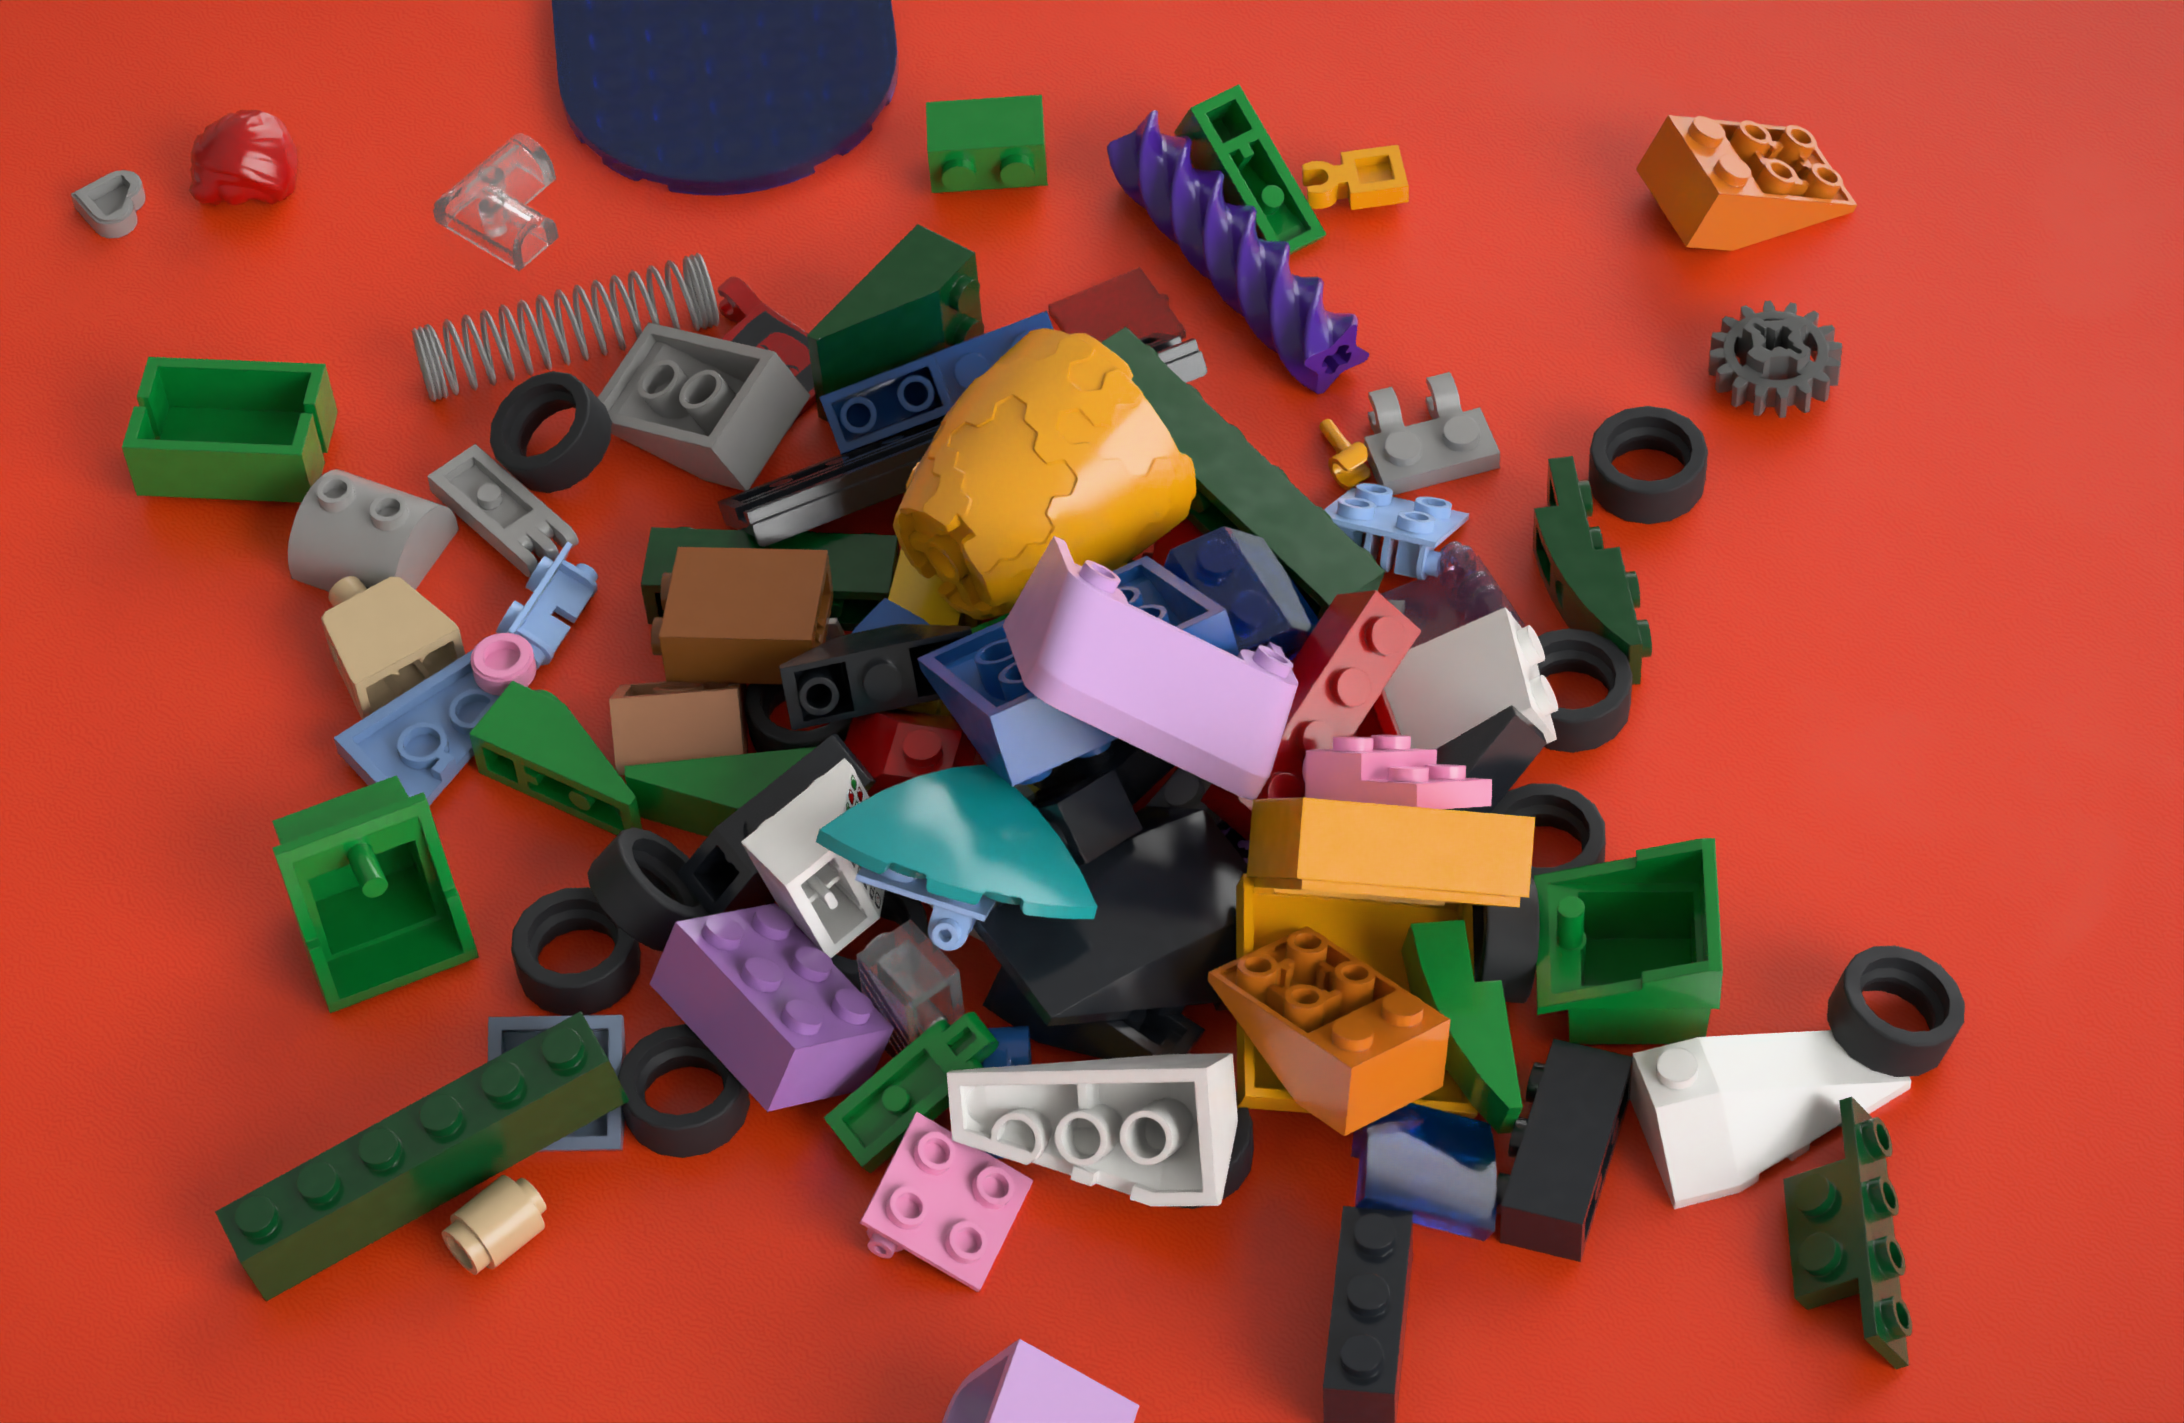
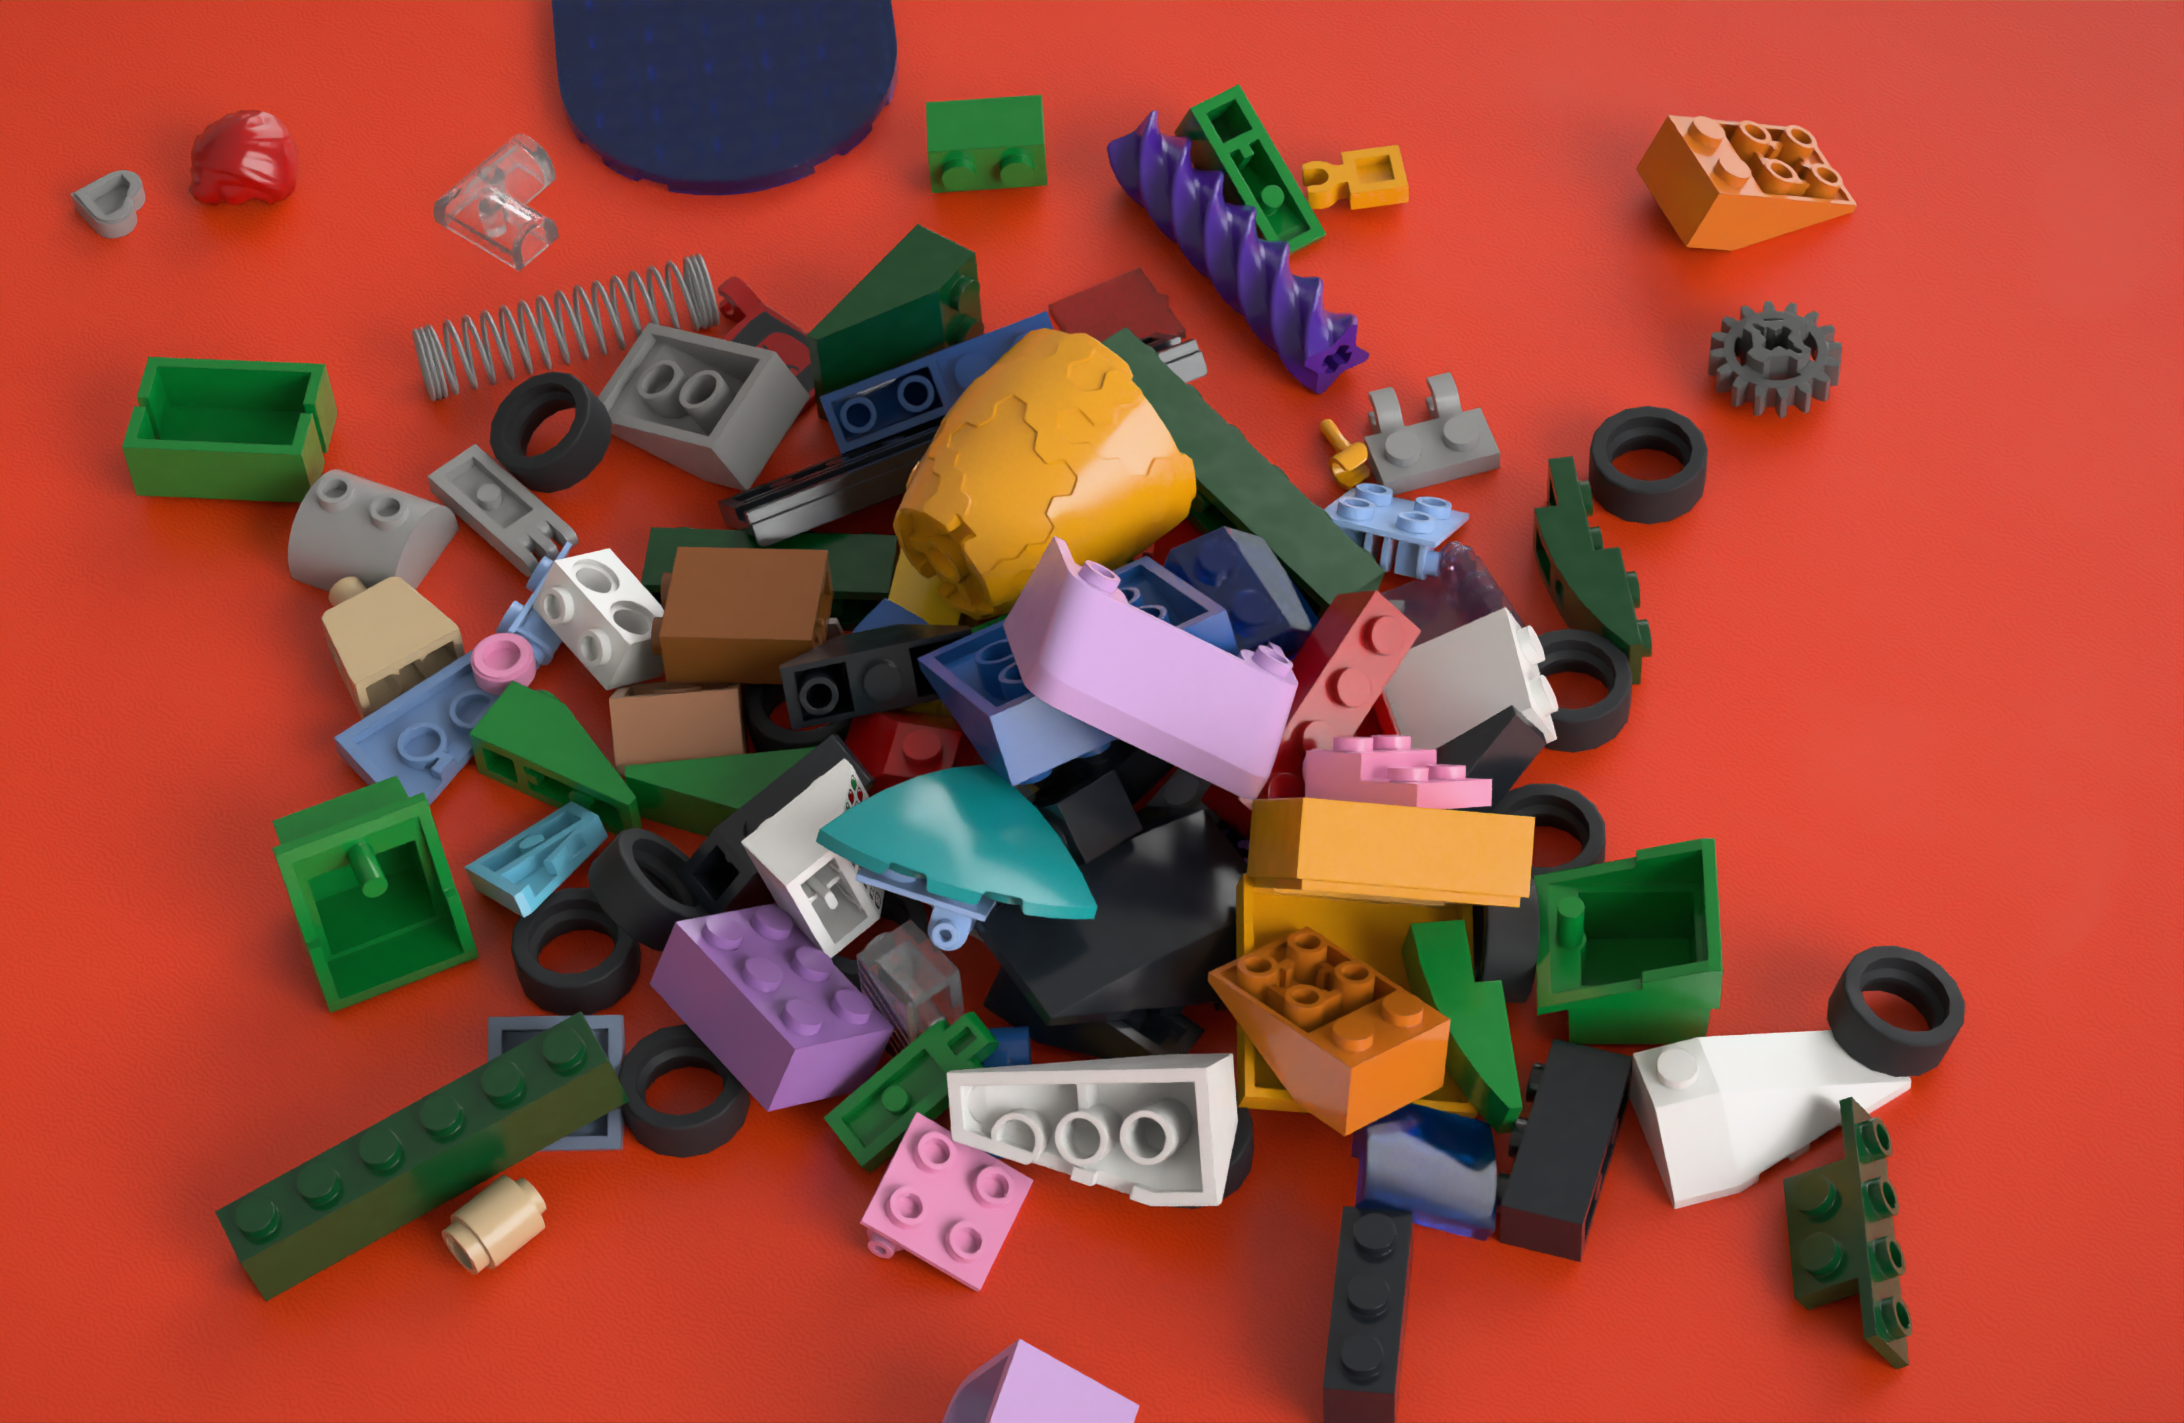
none -> medium azure wing [464,801,608,918]
none -> white brick [532,548,664,690]

